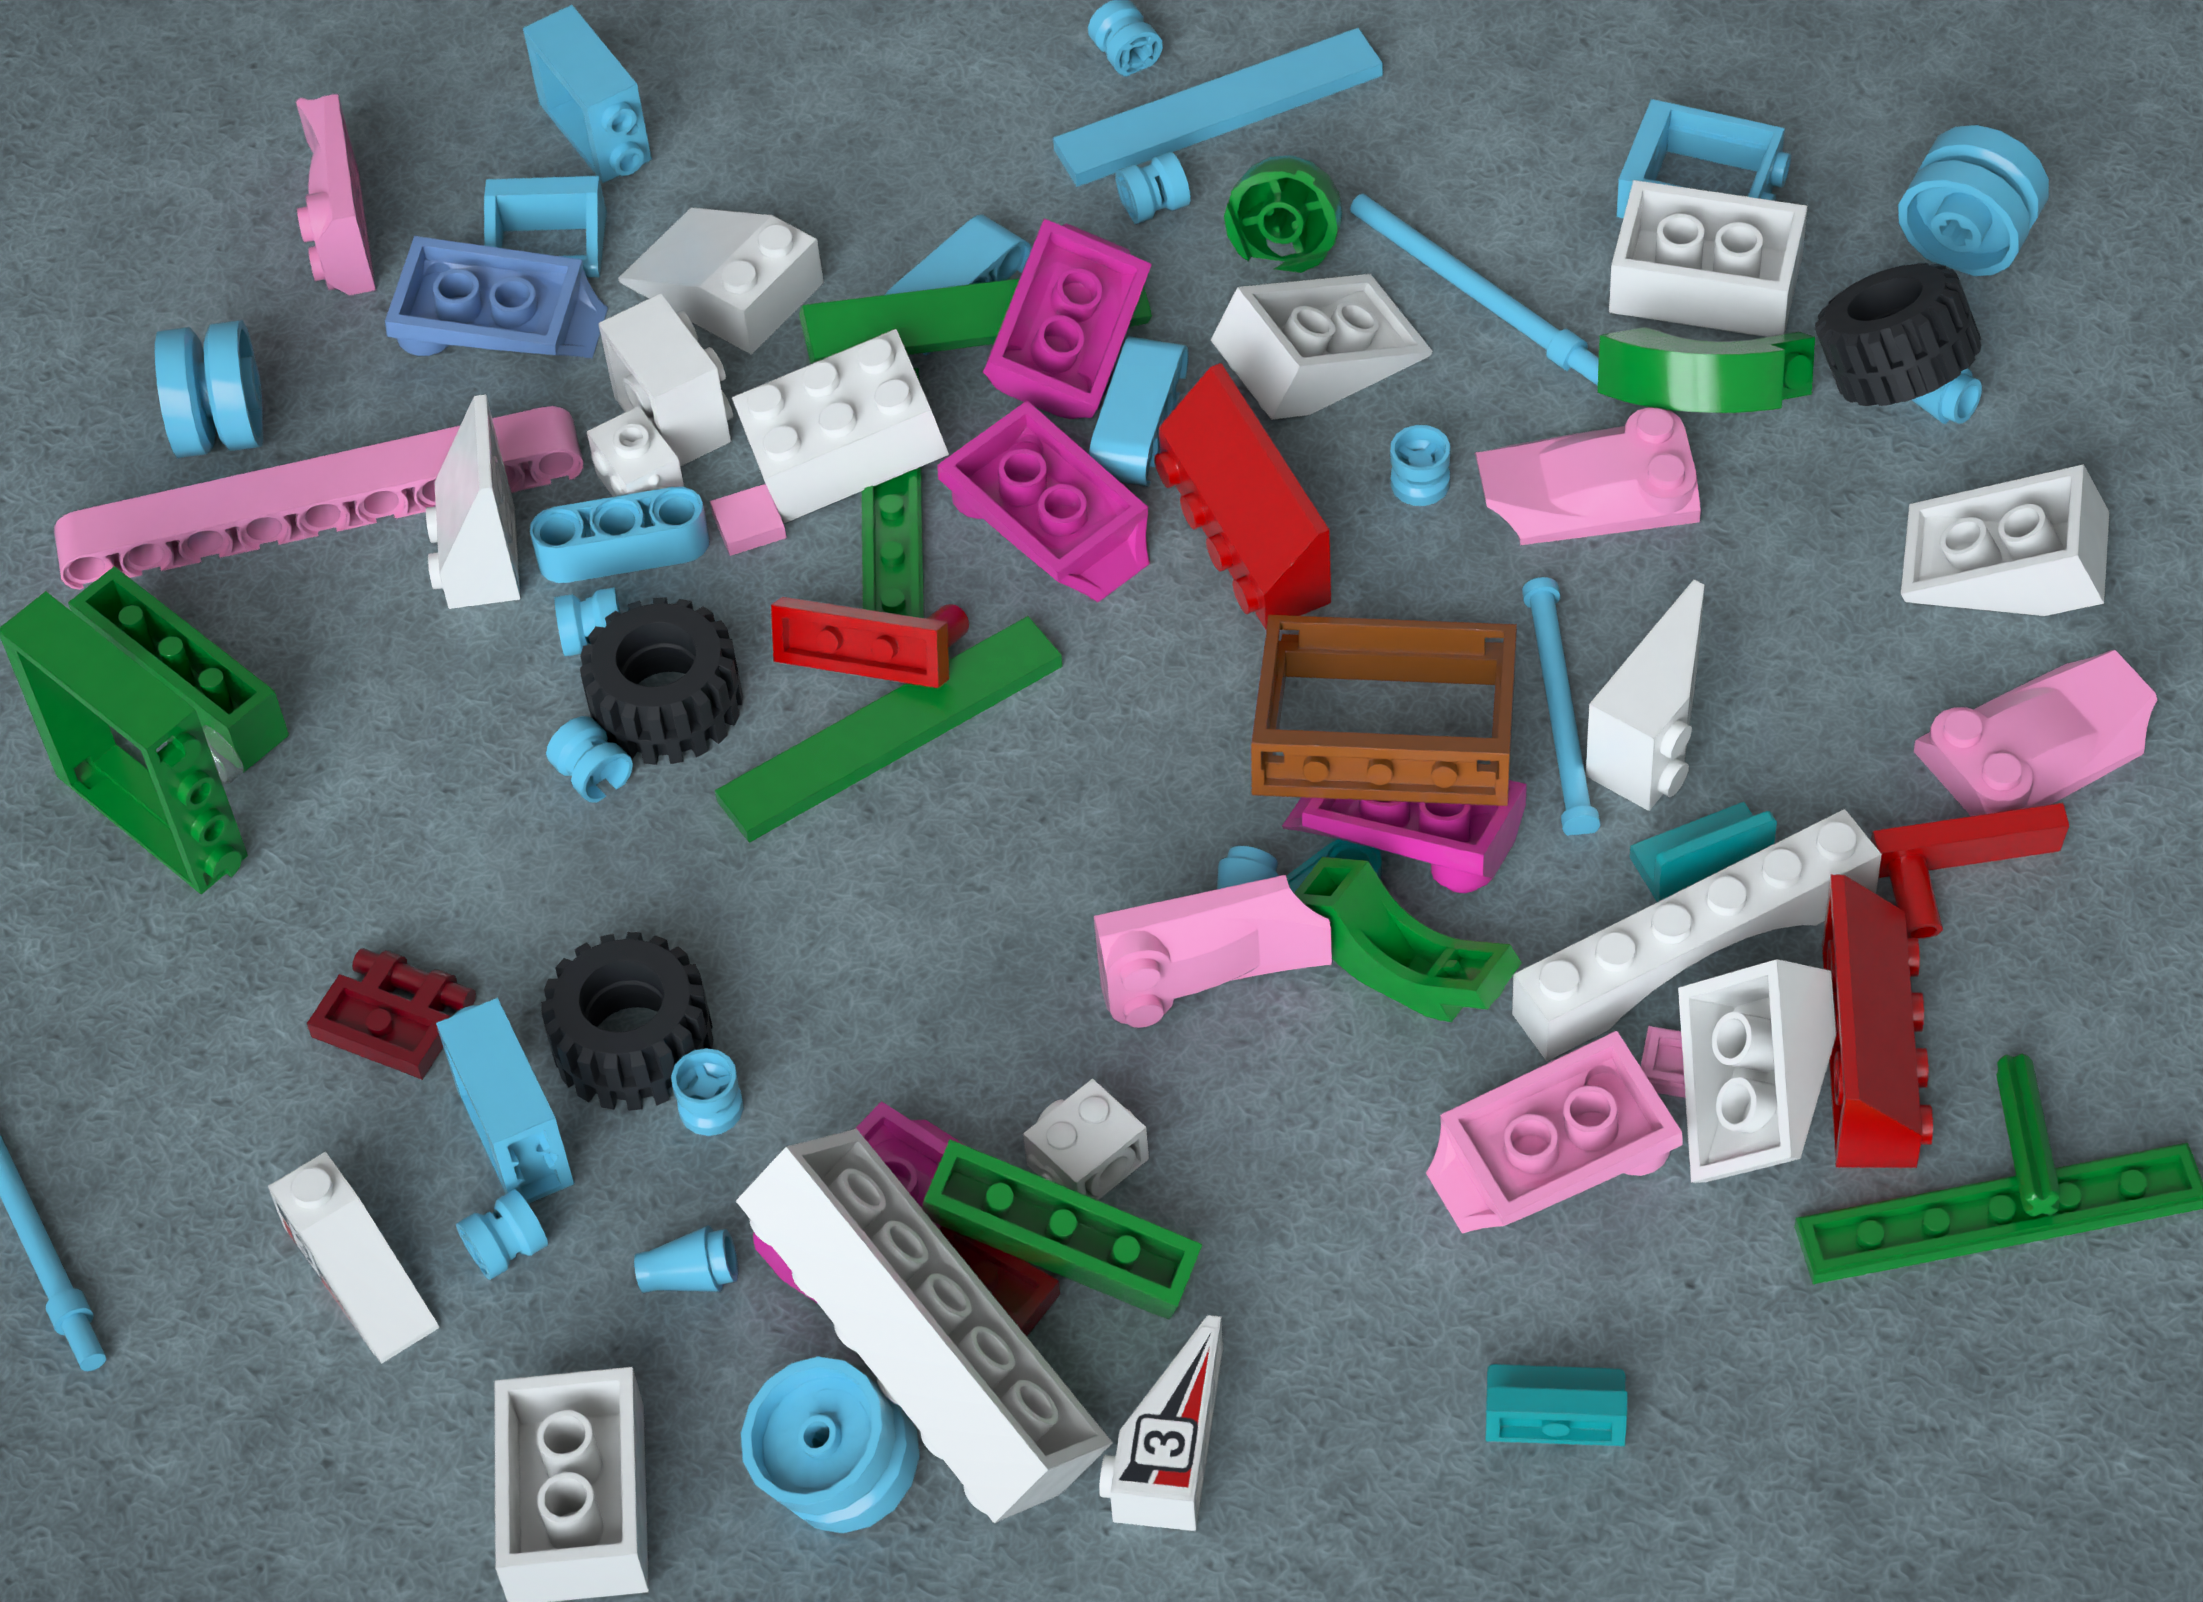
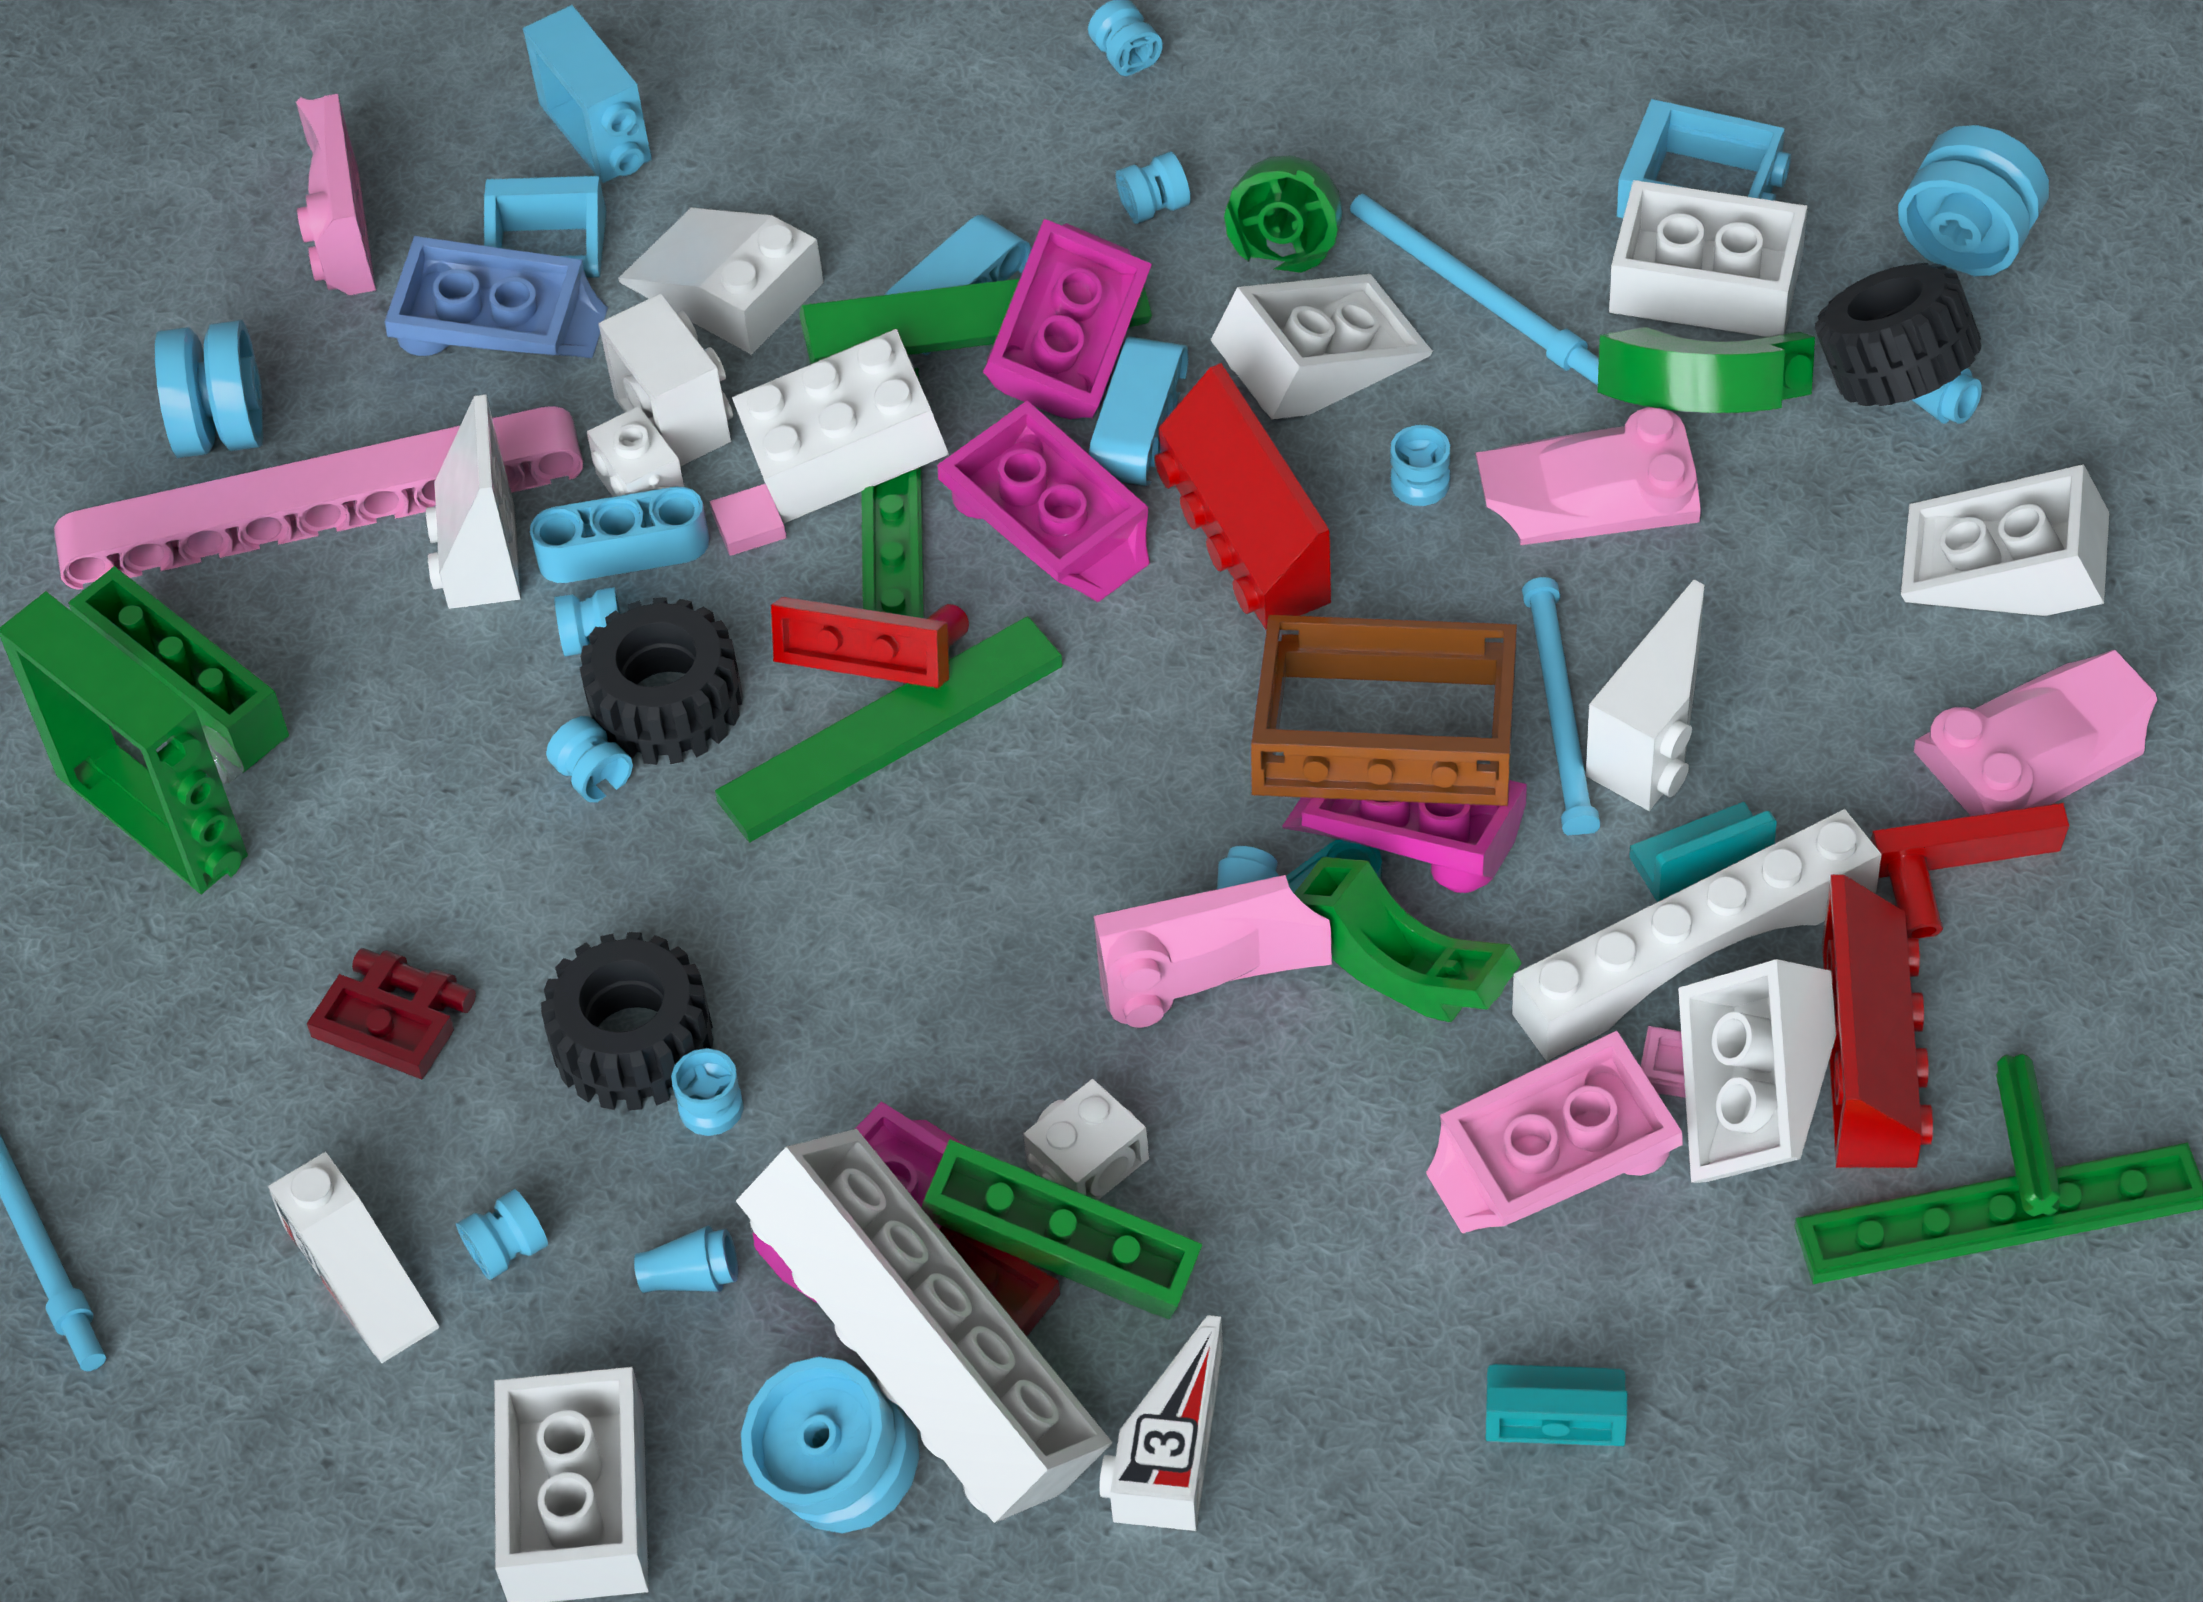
medium azure window [436,998,574,1204] -> none
medium azure tile [1053,28,1383,187] -> none

